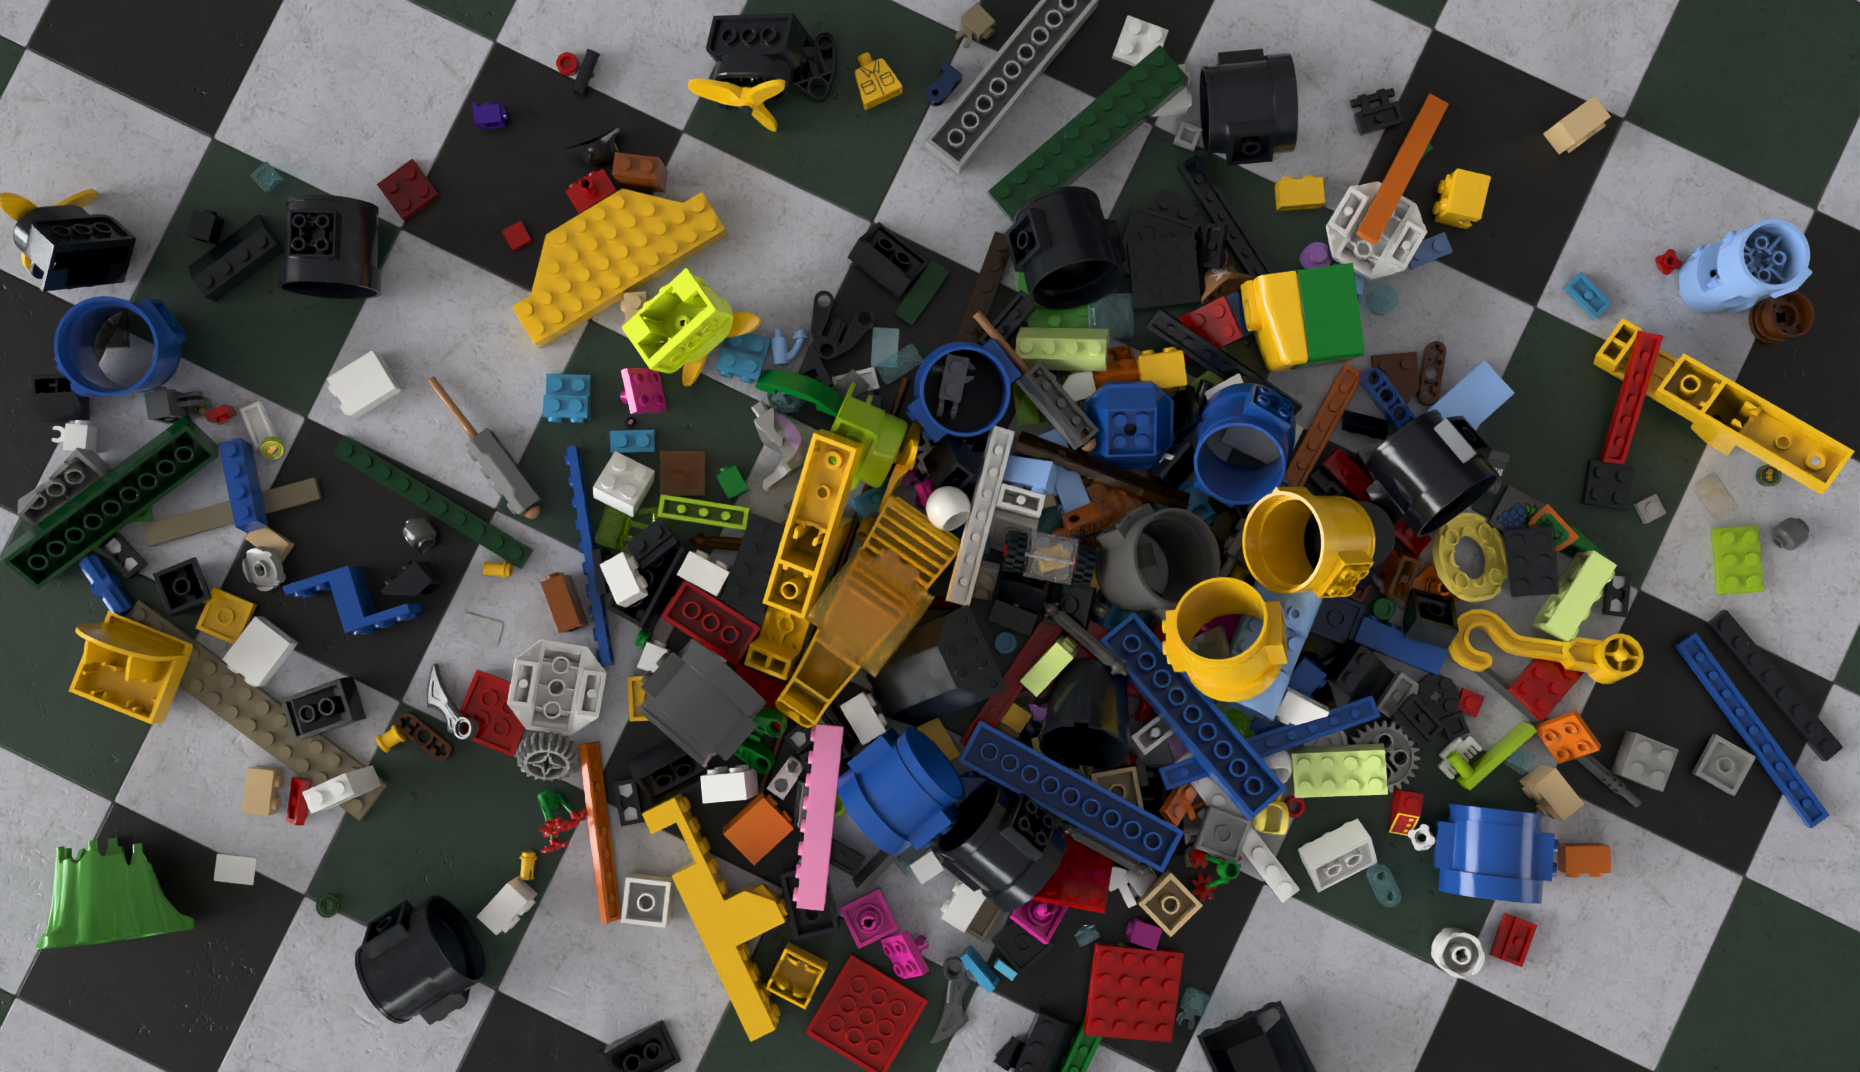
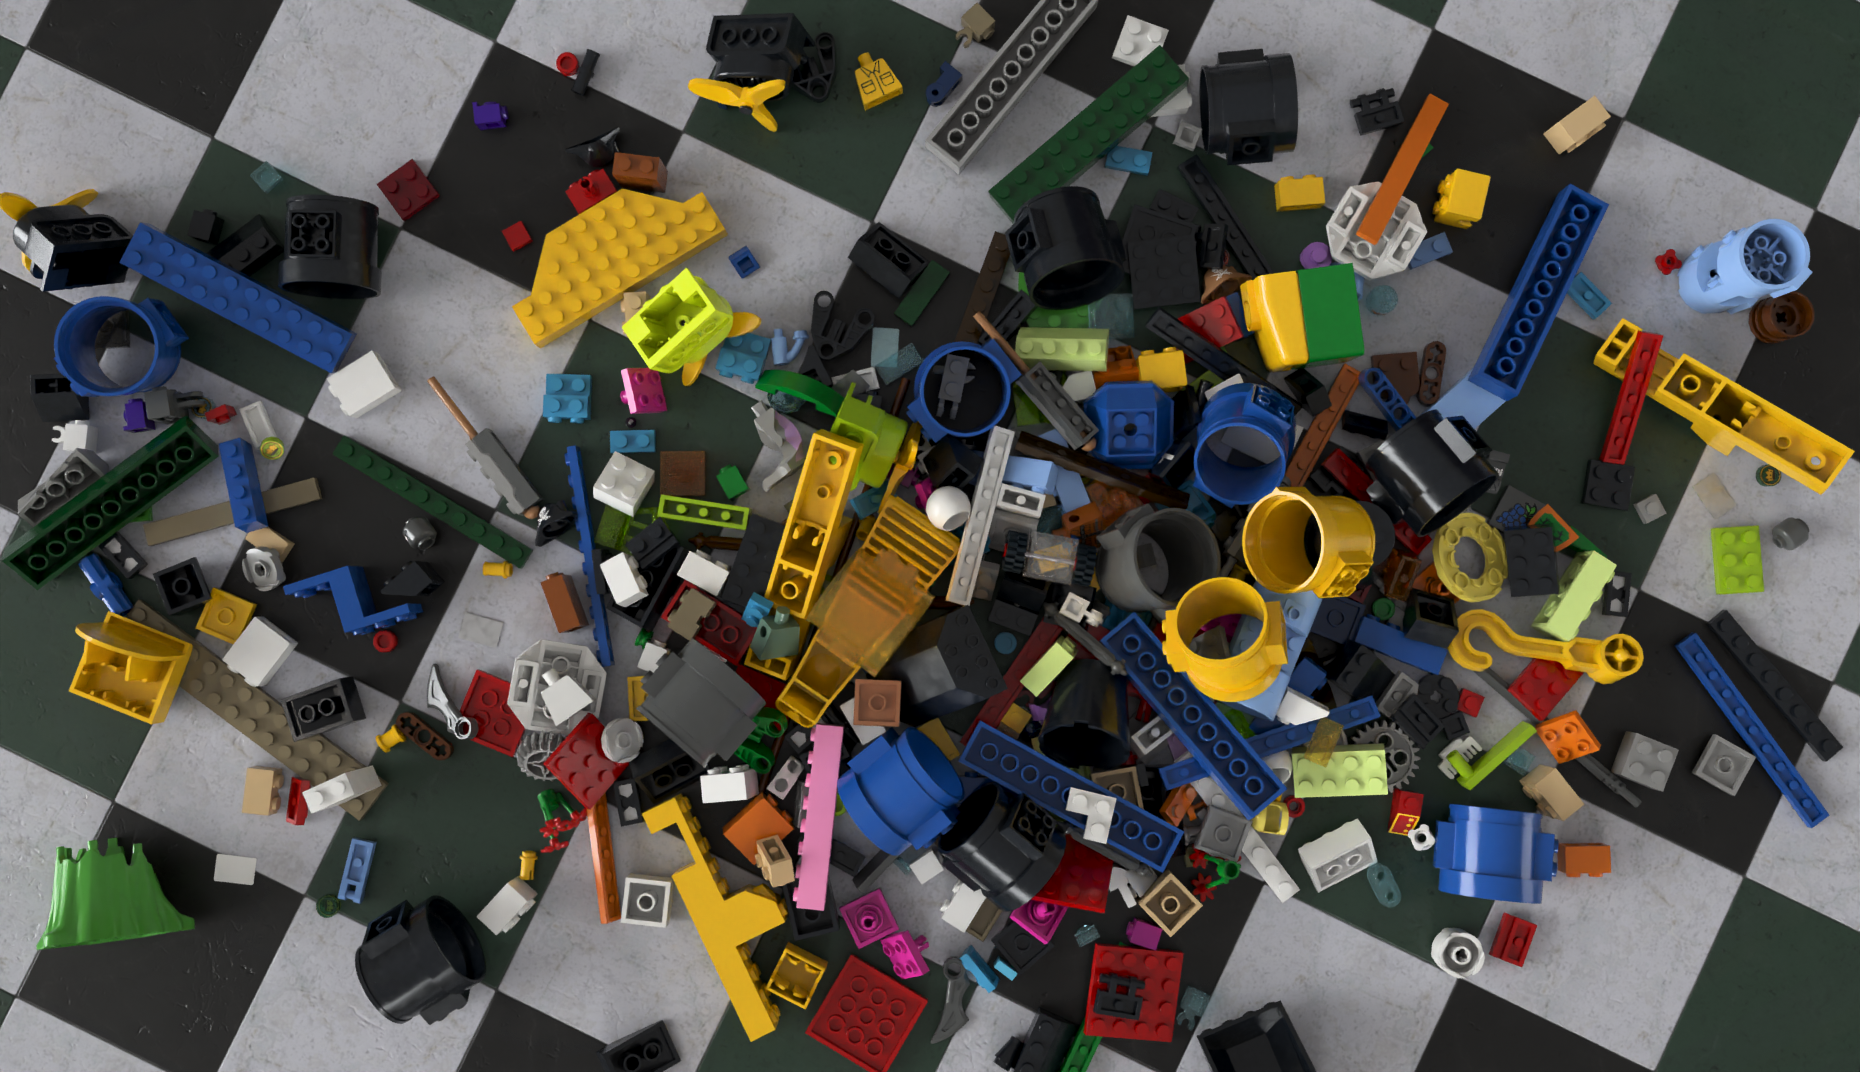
none -> blue brick [119,222,357,373]
none -> dark purple brick [123,398,156,433]
none -> medium blue plate [338,837,377,904]
none -> red tile [373,630,398,652]
none -> black hat [535,500,578,547]
none -> white torso [541,668,596,726]
none -> red plate [543,713,629,810]
none -> white tile [601,718,644,763]
none -> dark tan brick [667,588,717,641]
none -> blue slope [728,246,760,279]
none -> dark azure plate [741,592,774,627]
none -> sand green torso [750,606,800,660]
none -> tan brick [755,834,795,888]
none -> nougat plate [853,679,901,727]
none -> white plate [1059,592,1104,627]
none -> white plate [1065,787,1117,844]
none -> black plate [1093,972,1145,1020]
none -> dark azure plate [1105,146,1152,176]
none -> black slope [1284,369,1332,417]
none -> clear yellow plate [1303,717,1344,768]
none -> blue brick [1468,184,1609,401]

